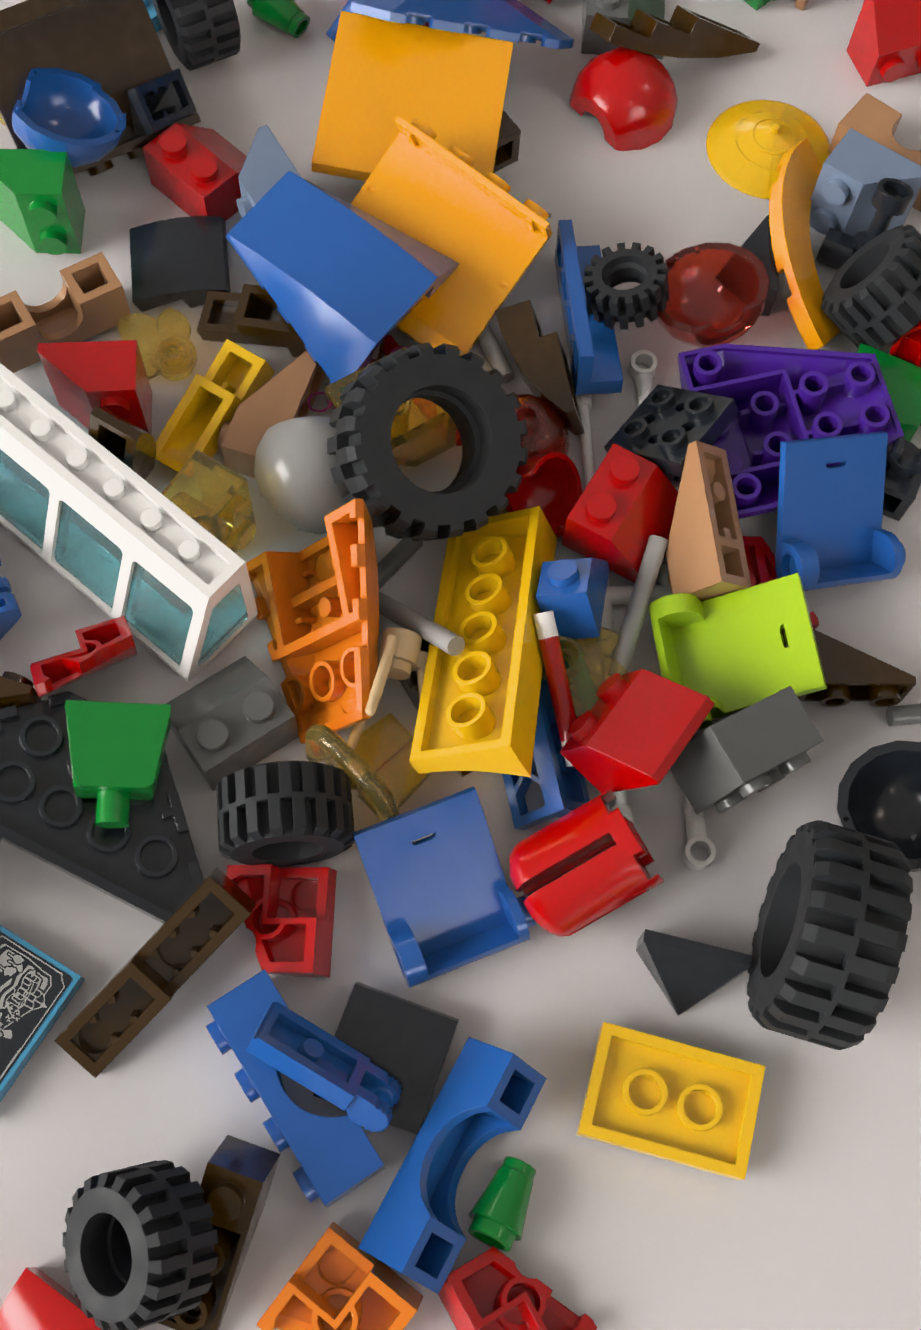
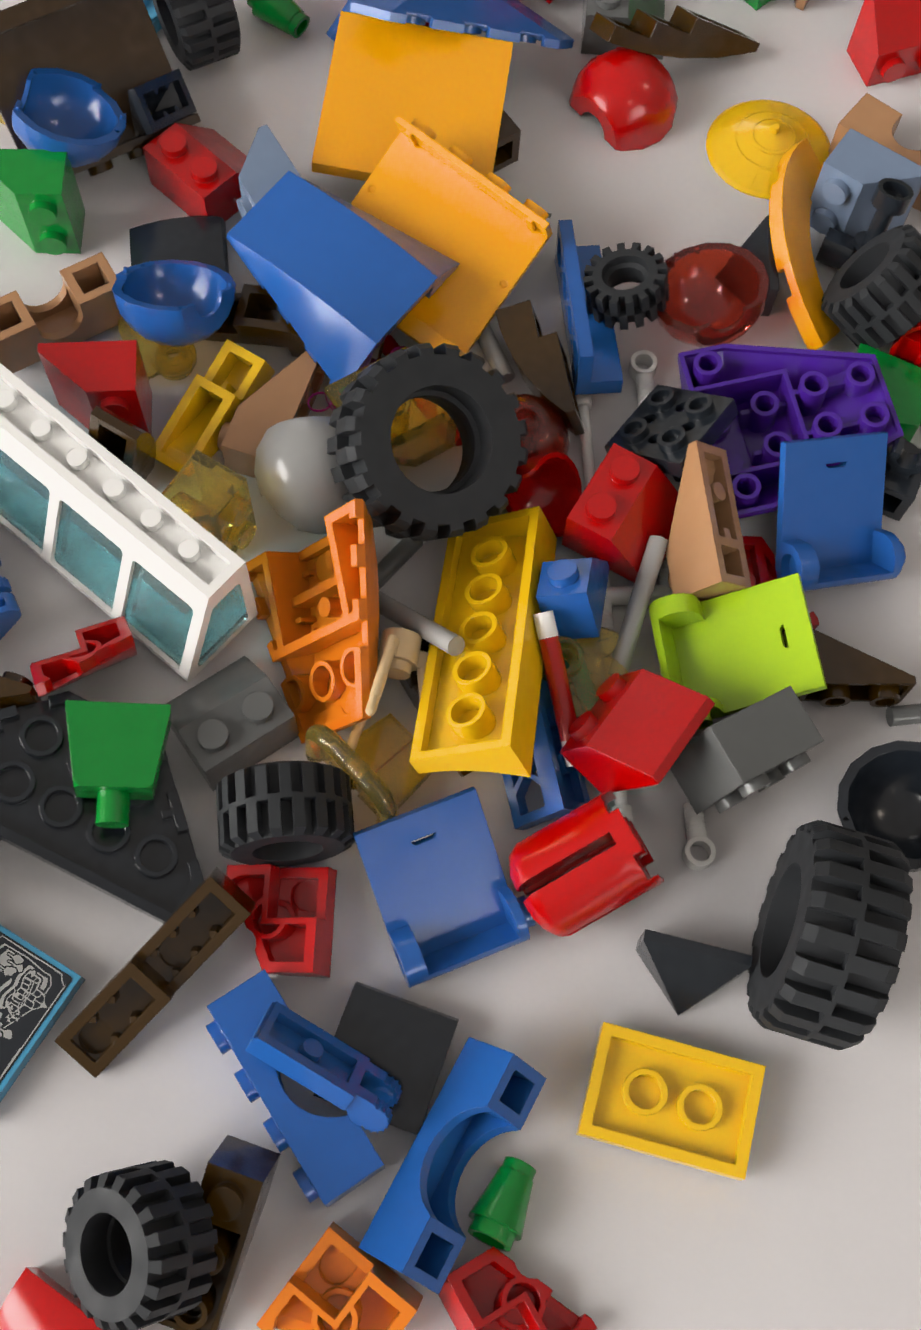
none -> blue cylinder [112,259,236,347]

